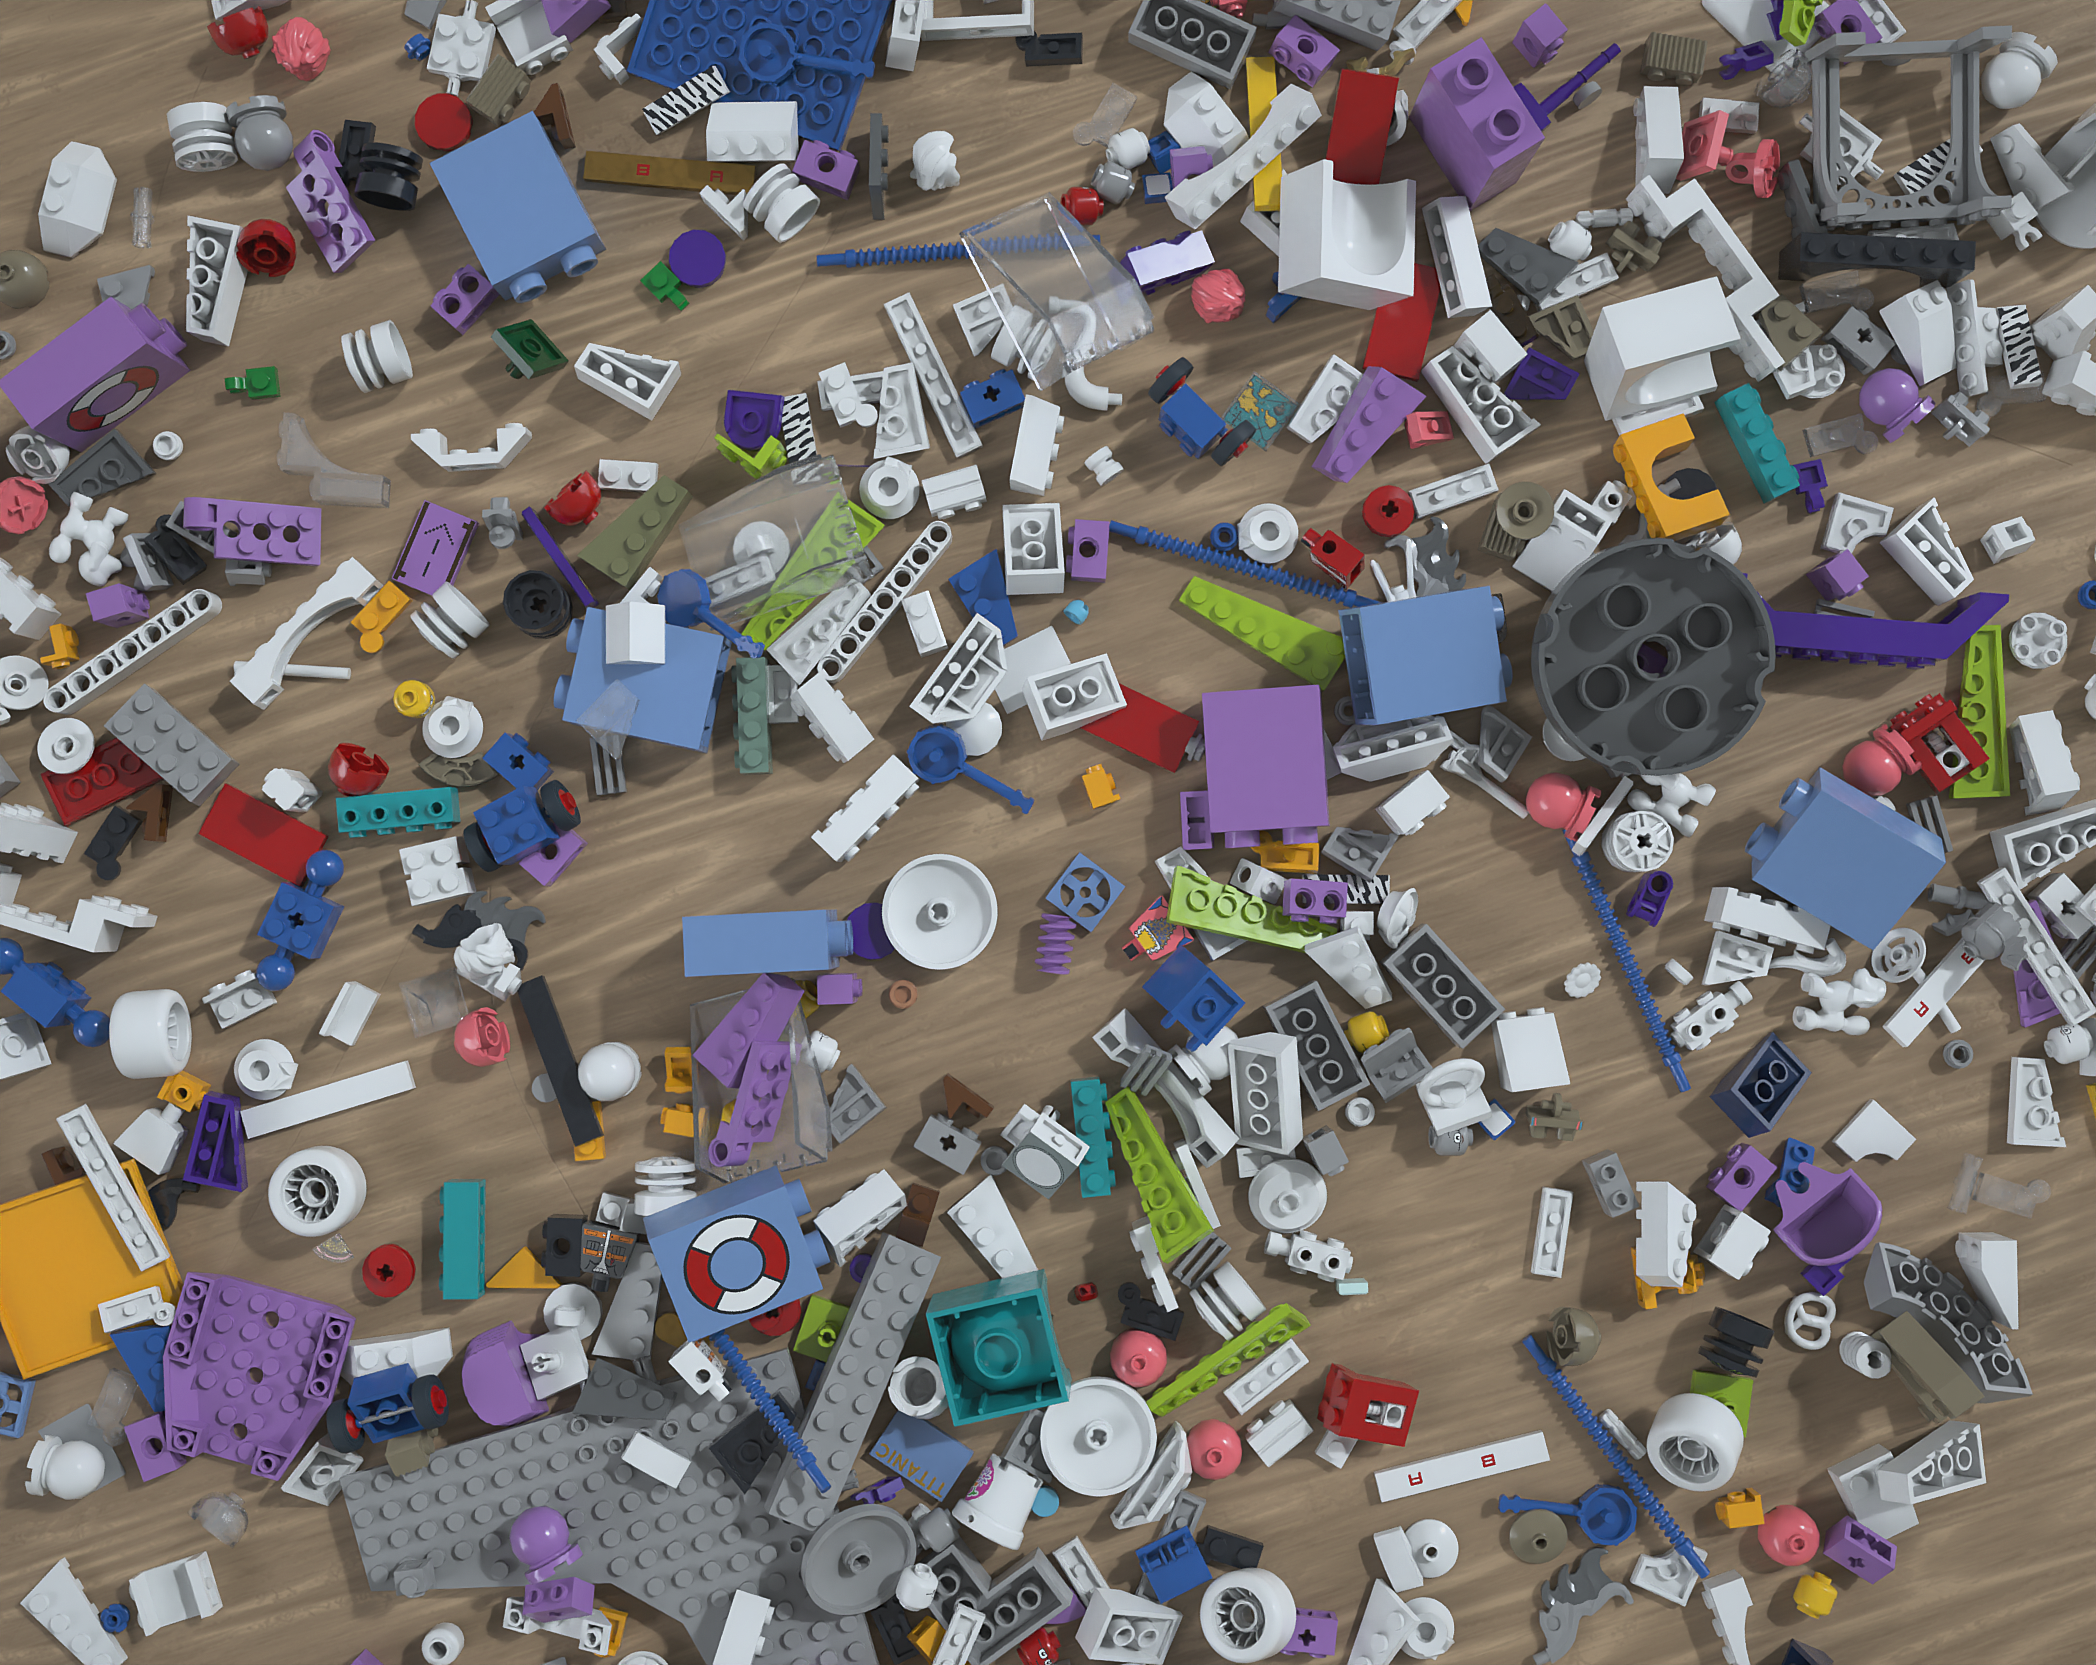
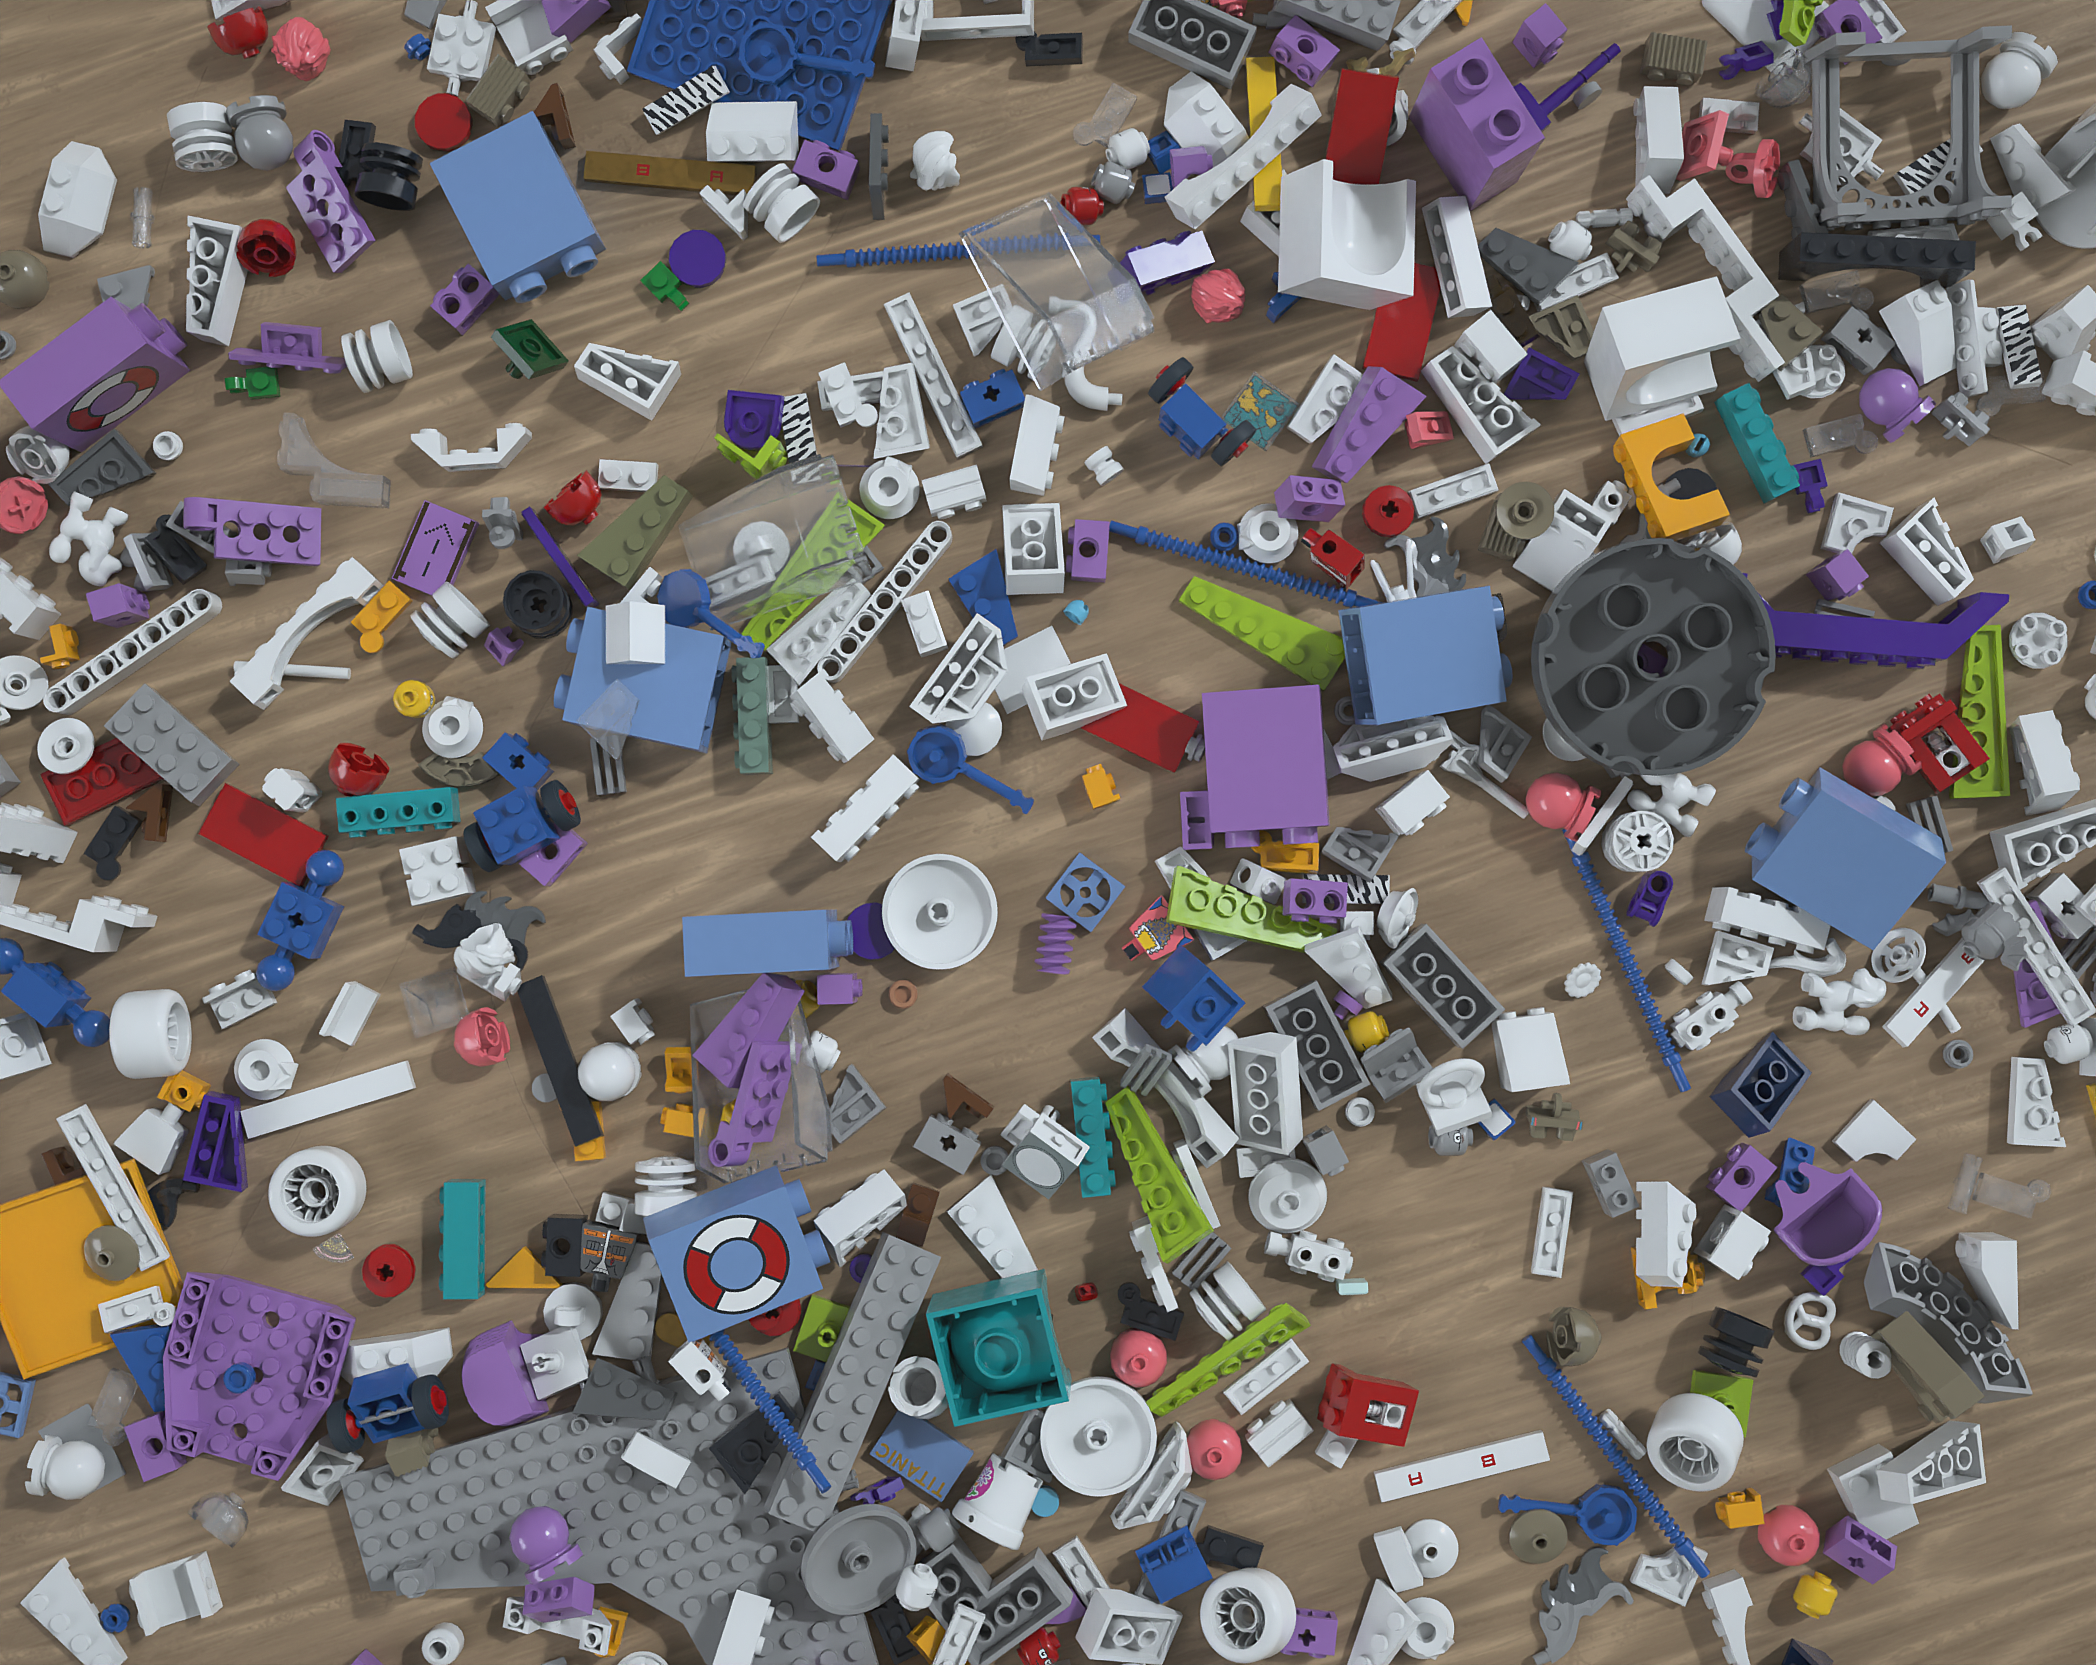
none -> dark tan dish [84,1225,140,1281]
none -> blue tile [223,1362,256,1394]
none -> medium lavender bracket [228,322,347,373]
none -> medium lavender tile [484,626,524,666]
none -> white brick [610,998,655,1045]
none -> medium lavender brick [1274,475,1345,522]
none -> medium lavender tile [1333,990,1363,1020]
none -> medium azure hinge [1685,433,1710,458]

